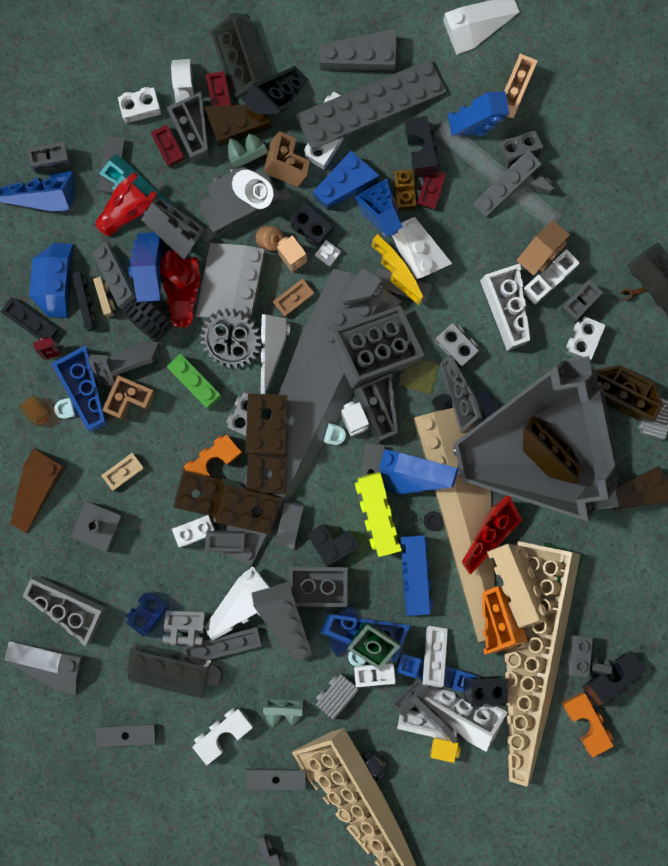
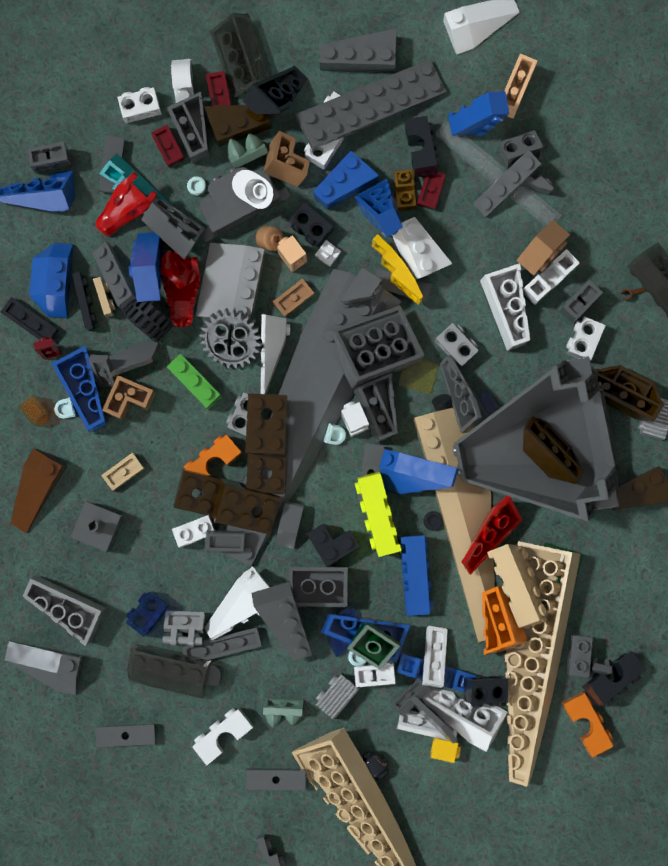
none -> light aqua tile [187,177,206,196]

